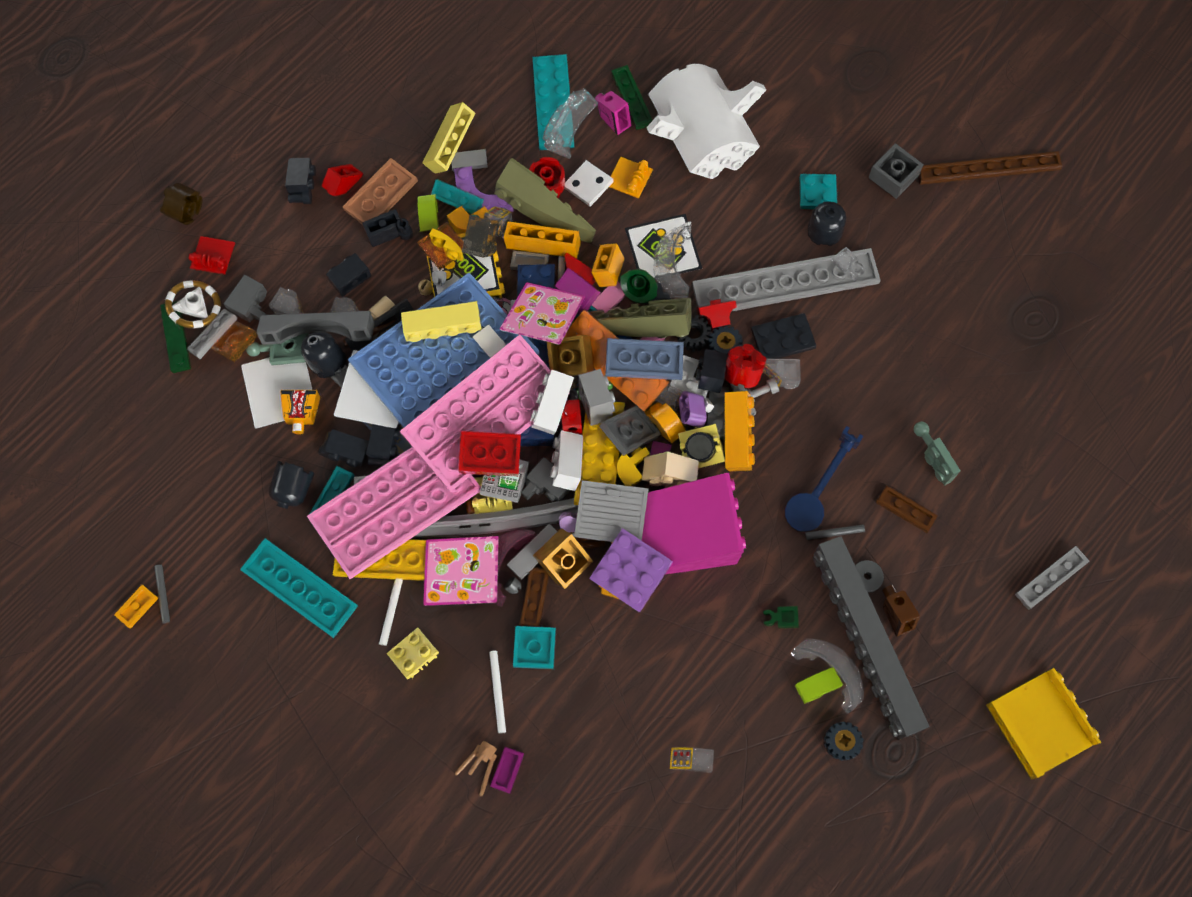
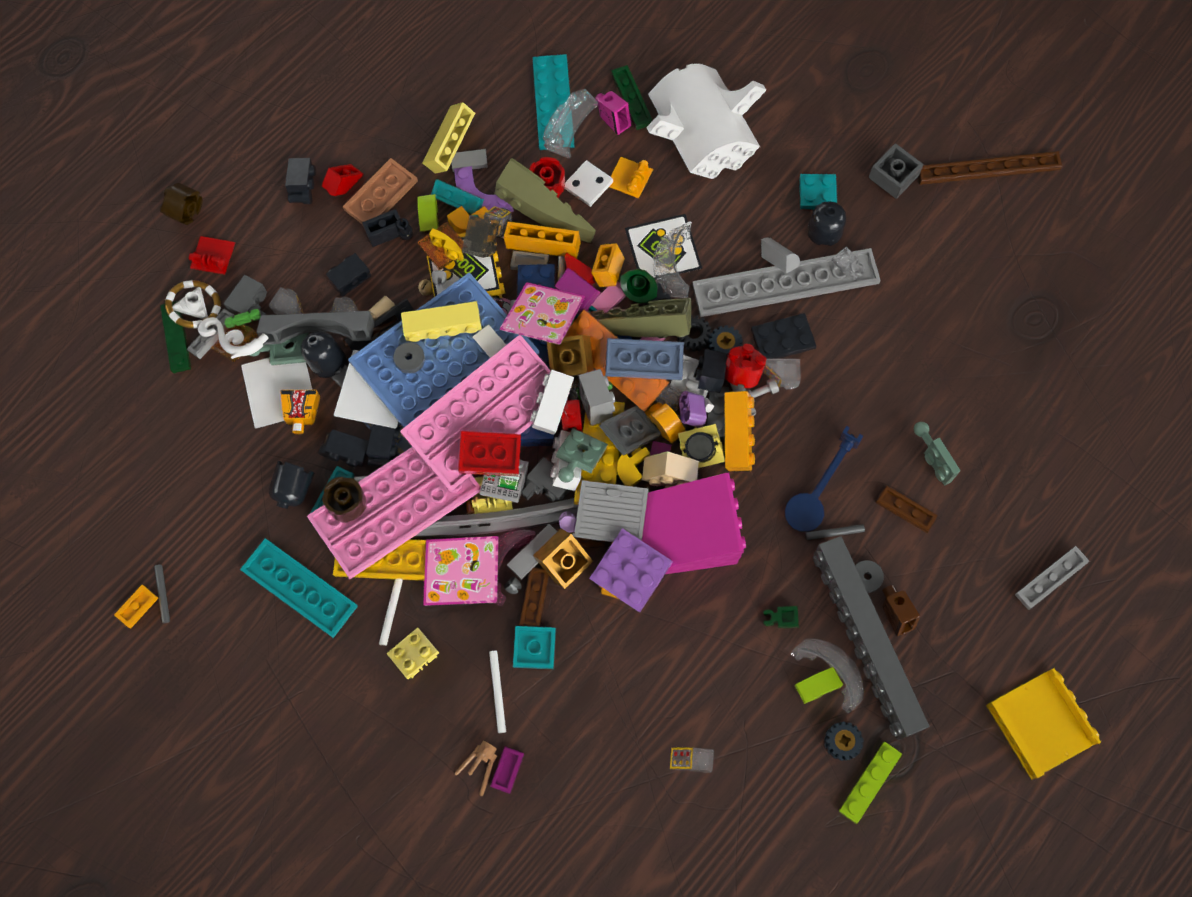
red brick [696,299,737,328] -> none
none -> white plant [198,317,268,359]
none -> bright green axle [225,309,261,329]
none -> dark brown brick [322,477,367,523]
none -> dark grey piece [393,342,425,373]
none -> sand green plate [556,428,608,483]
none -> light grey brick [761,238,800,274]
none -> lime plate [839,742,902,824]

